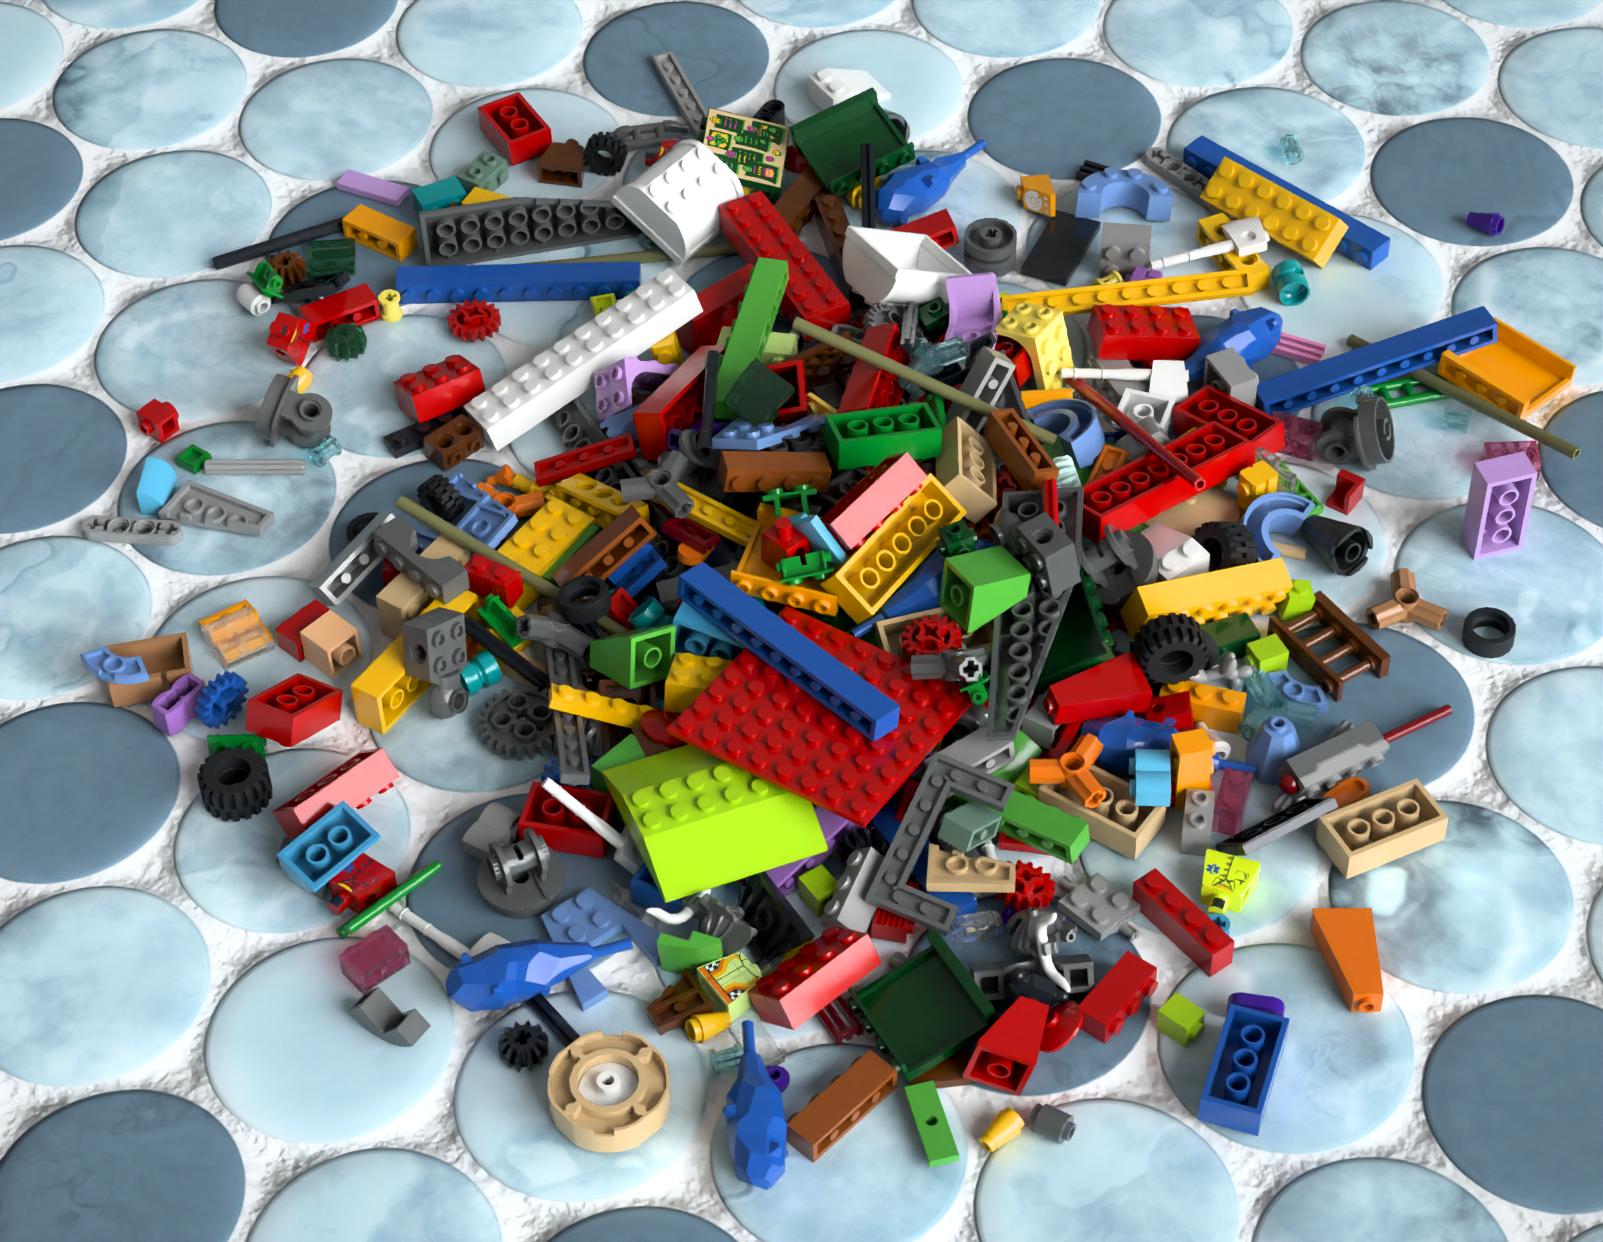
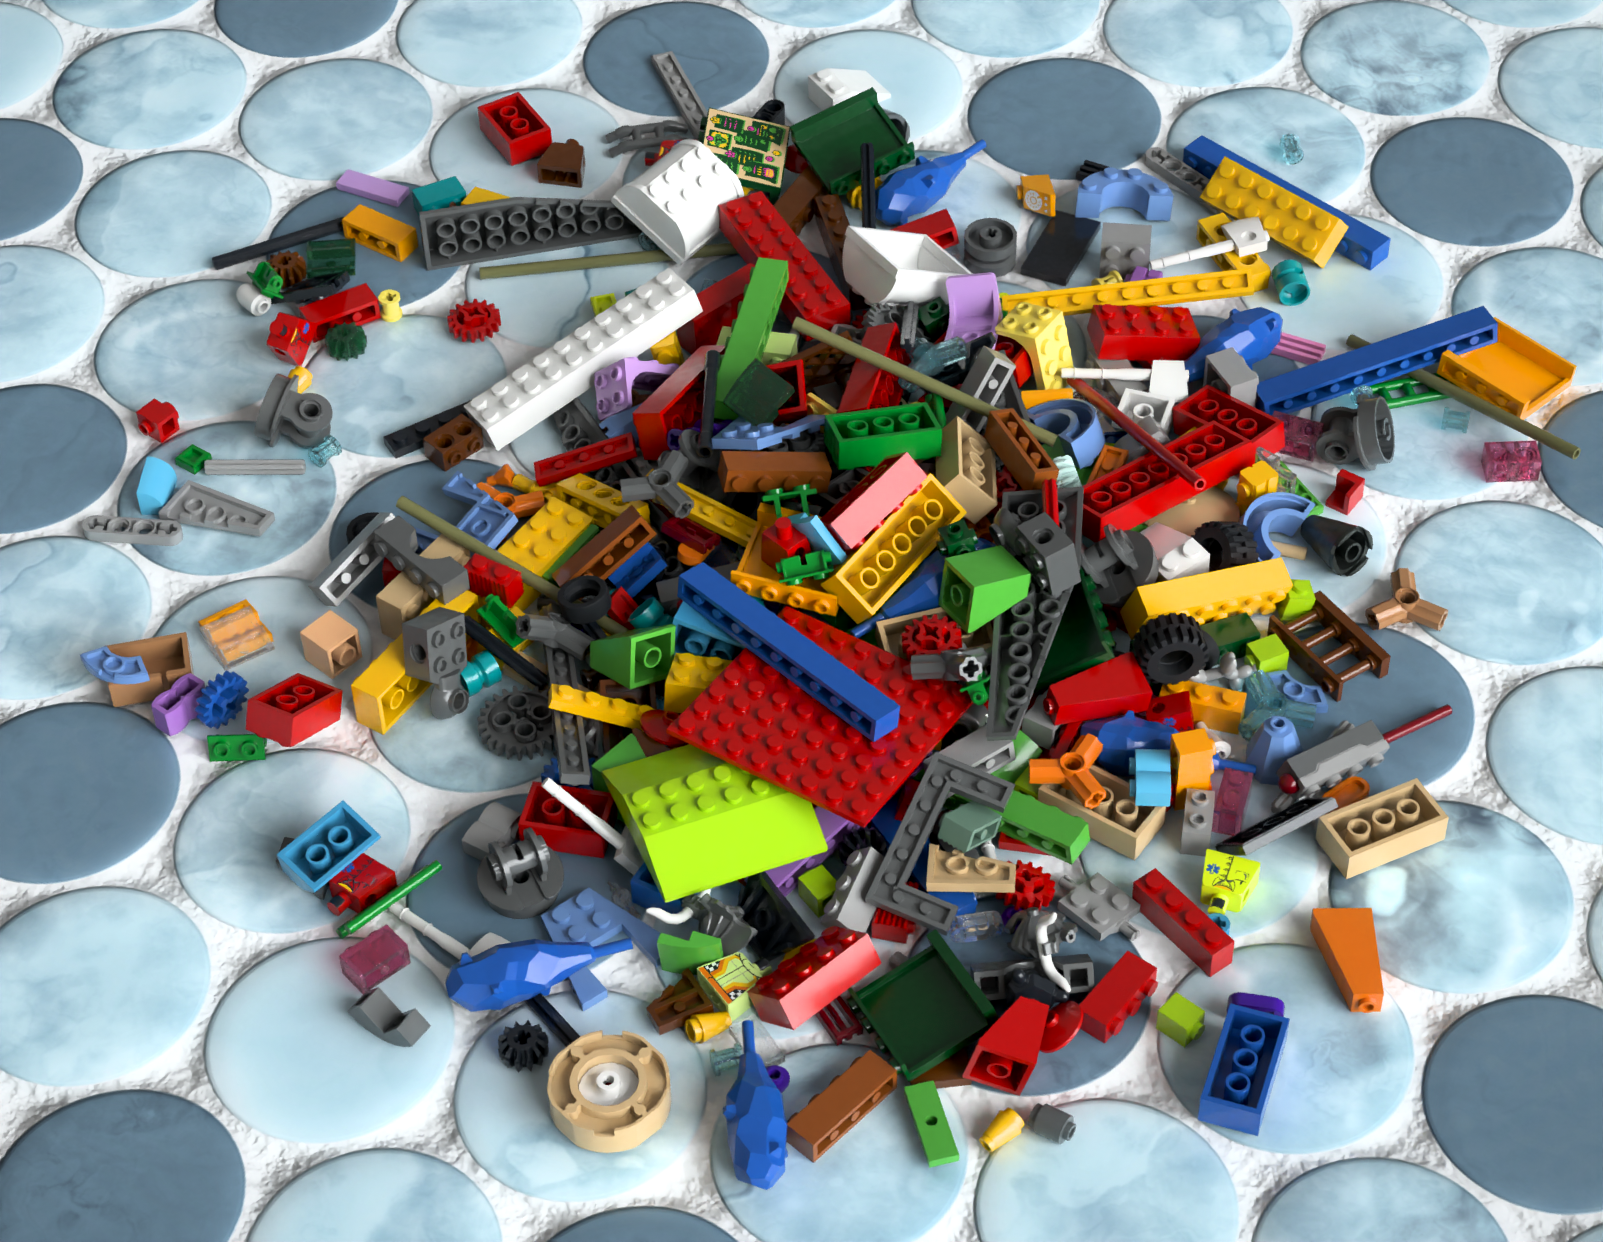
black tyre [197,746,273,822] -> none
brick [272,748,400,839] -> none
red brick [275,599,332,662] -> none
red brick [392,354,486,423] -> none
blue brick [396,262,642,304] -> none
black tyre [417,474,465,522] -> none
sand green brick [456,150,509,196] -> none
black tyre [583,132,628,177] -> none
lavender brick [1461,451,1538,560] -> none
black tyre [1462,607,1516,658] -> none
dark purple cone [1466,212,1505,236] -> none

